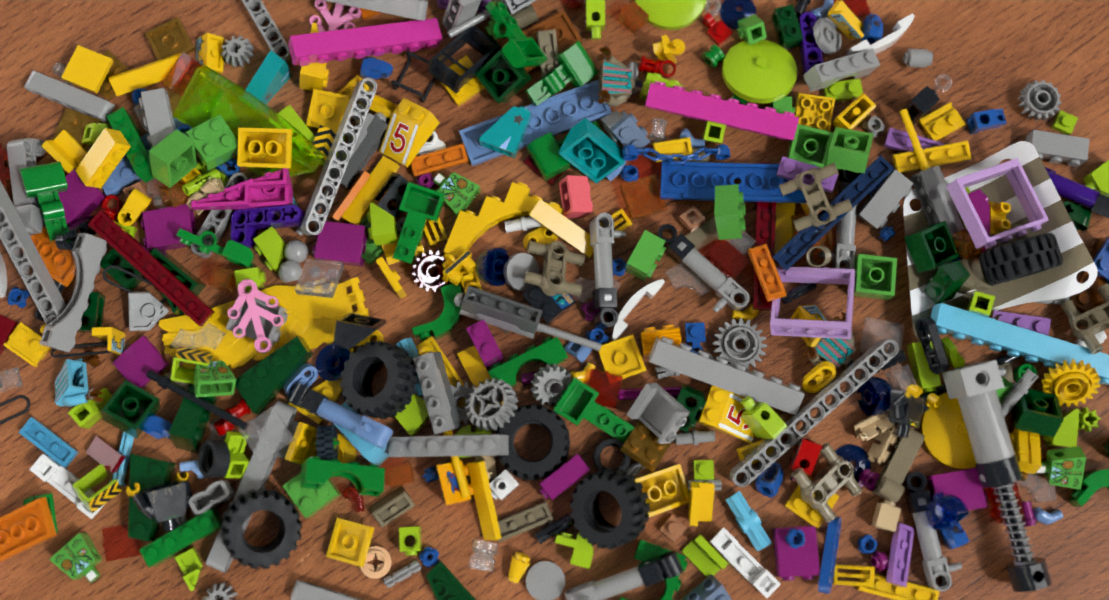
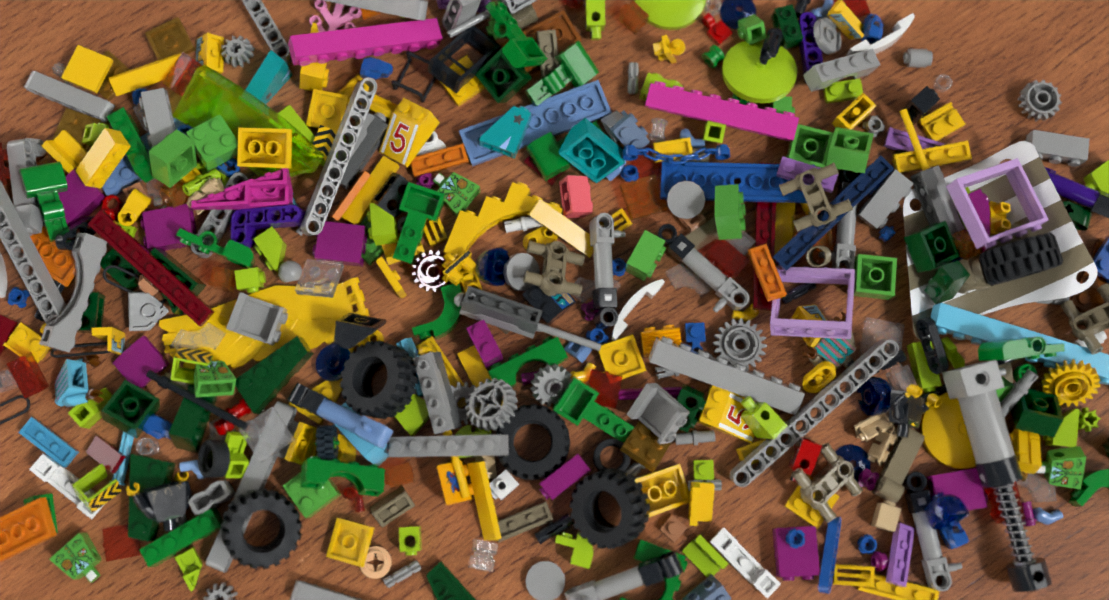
bright pink plant [228,279,284,353] -> none
light grey piece [284,240,308,263] -> none
medium blue plate [284,363,318,397] -> none
blue plate [420,547,439,567] -> none
blue plate [422,466,440,483] -> none
yellow cone [507,551,531,583] -> none
torso [597,47,642,107] -> none
red connector [639,55,676,78] -> none
medium azure piece [725,491,772,551] -> none
blue rock [755,462,784,498] -> none
yellow tile [794,93,835,132] -> none
blue leg [966,109,1007,135] -> none
lime brick [966,291,995,317] -> none
medium lavender plate [990,310,1051,336] -> none
lime plate [1051,110,1078,135] -> none
none -> clear red brick [6,352,49,399]
none -> clear bush [136,438,160,456]
none -> nougat plate [138,274,159,296]
none -> light grey tile [667,180,705,219]
none -> black piece [759,28,783,65]
none -> green plate [978,337,1065,361]

